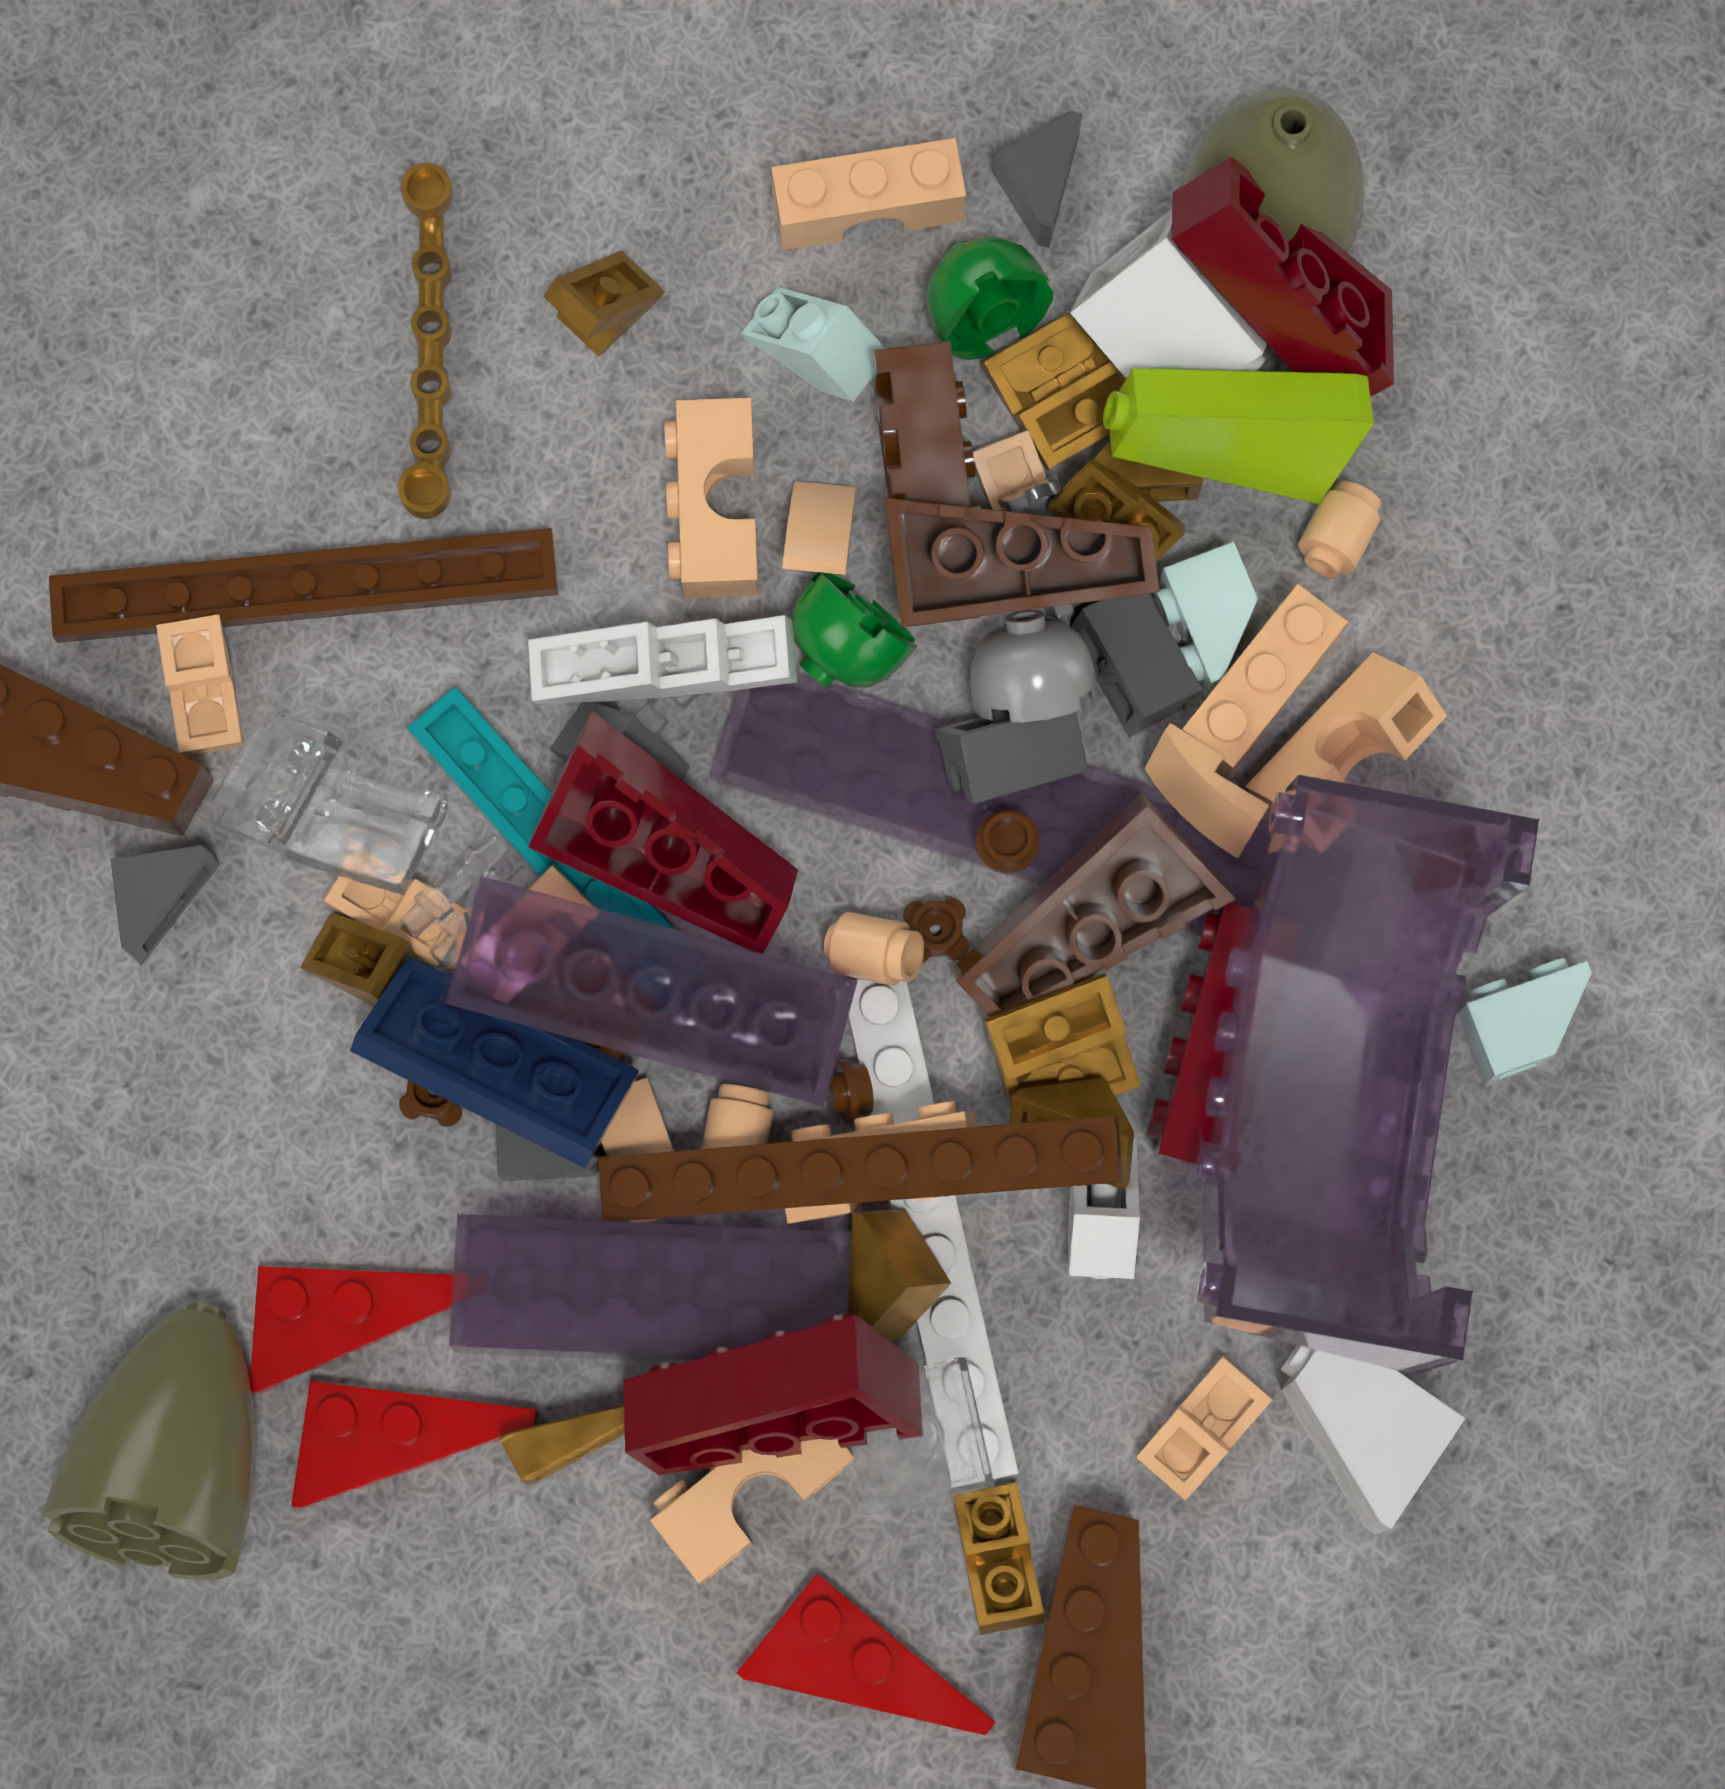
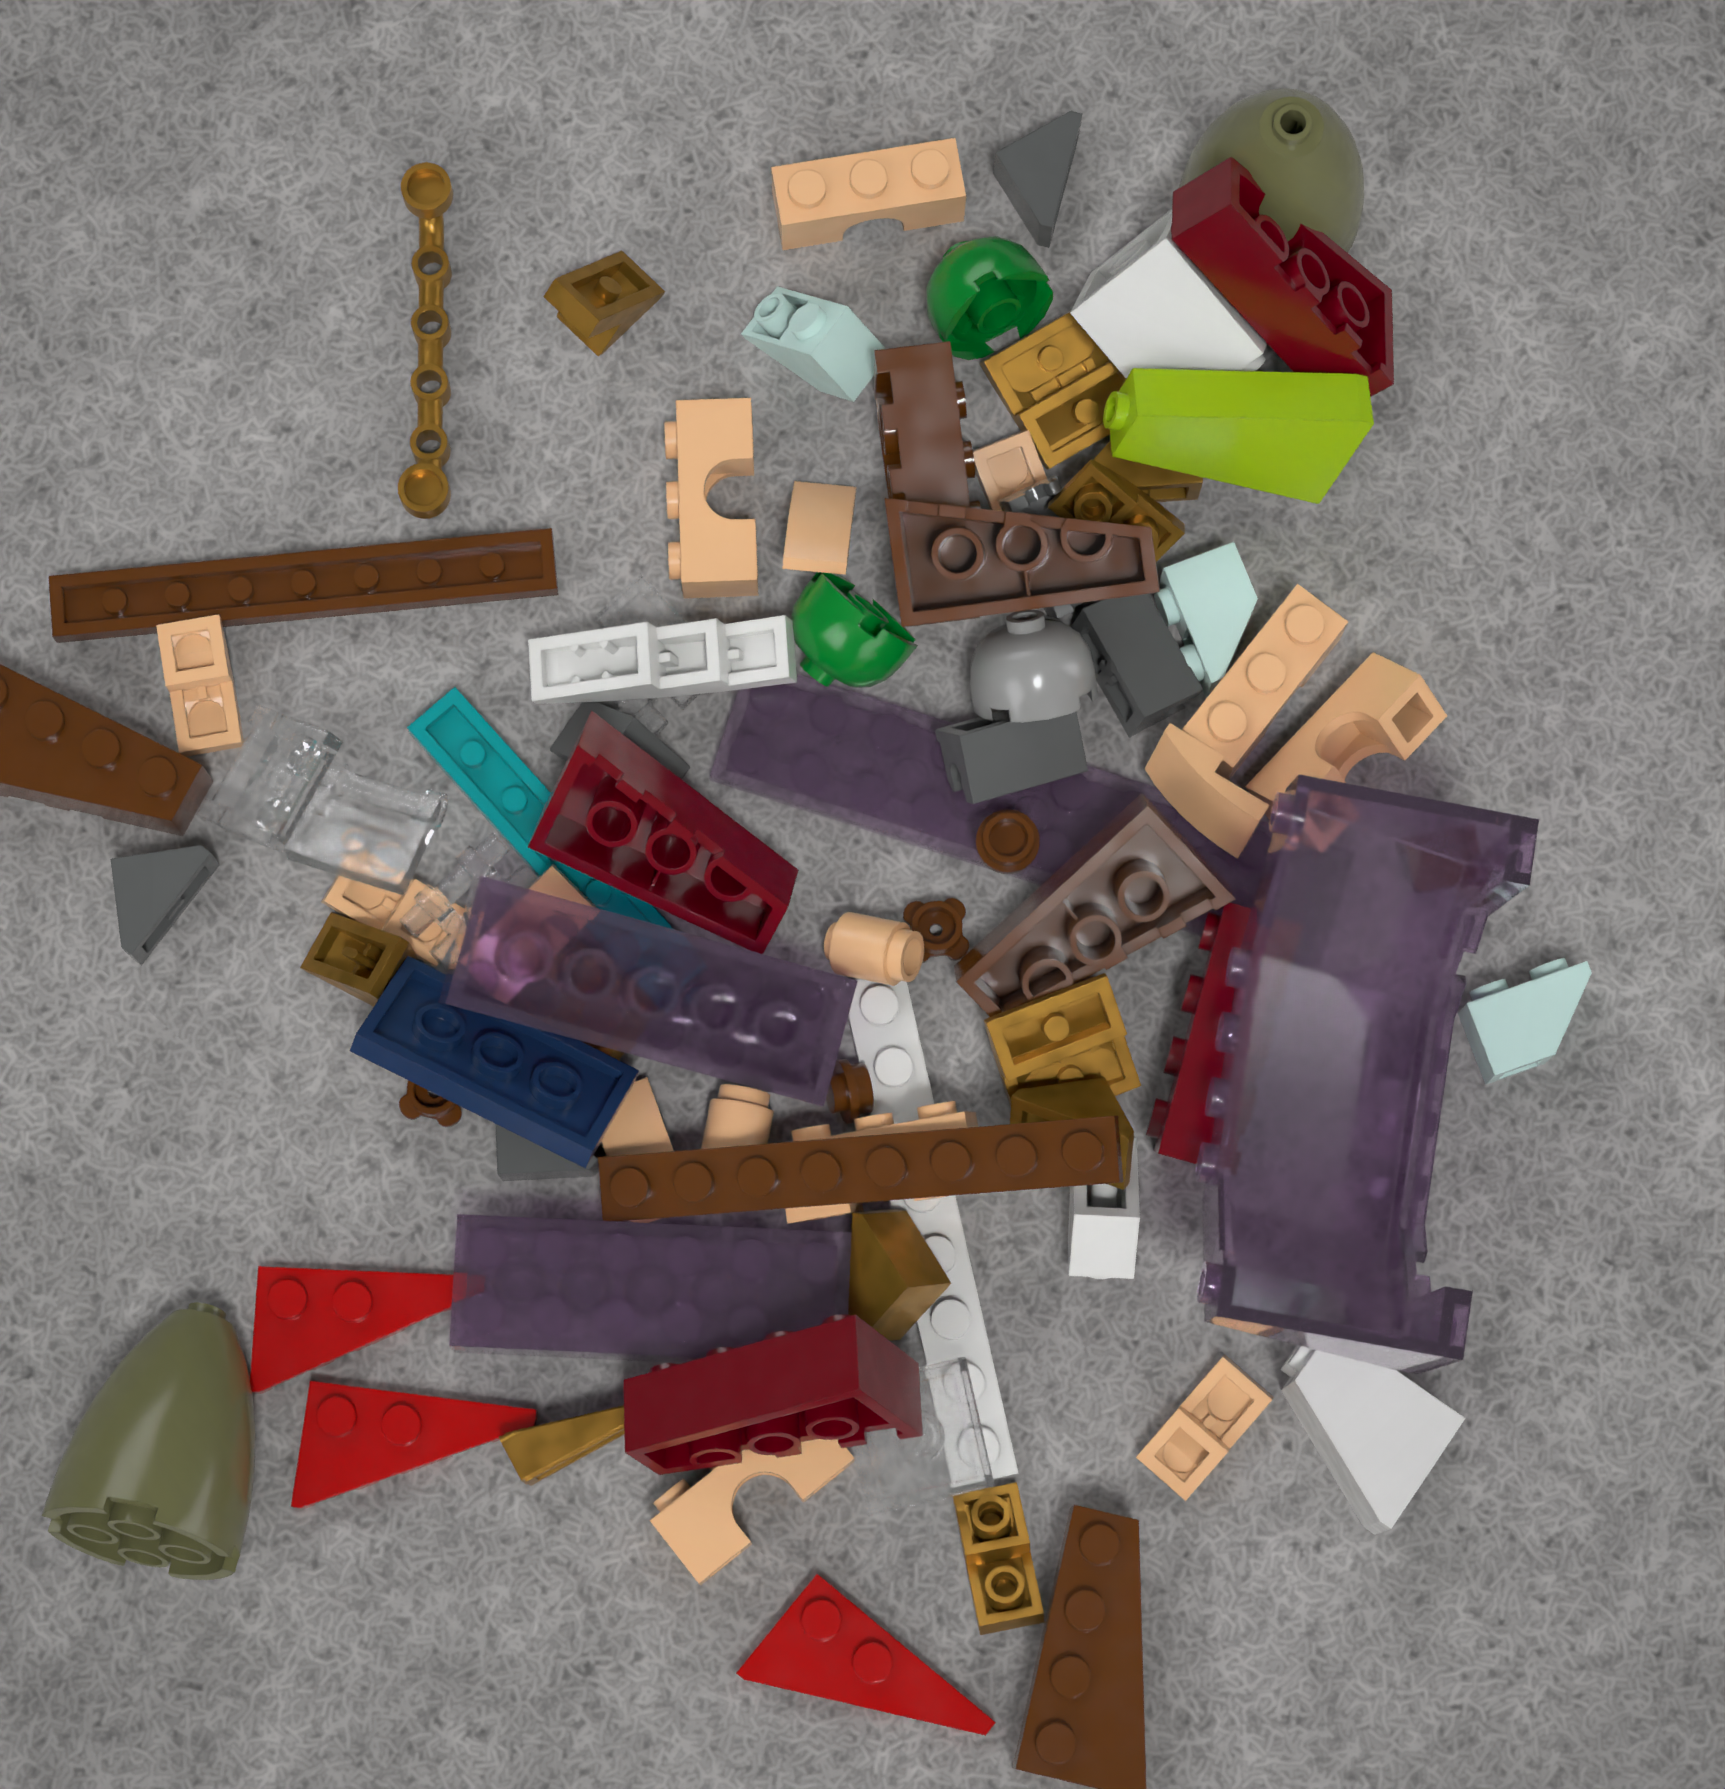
light nougat brick [1298,480,1381,578] -> none

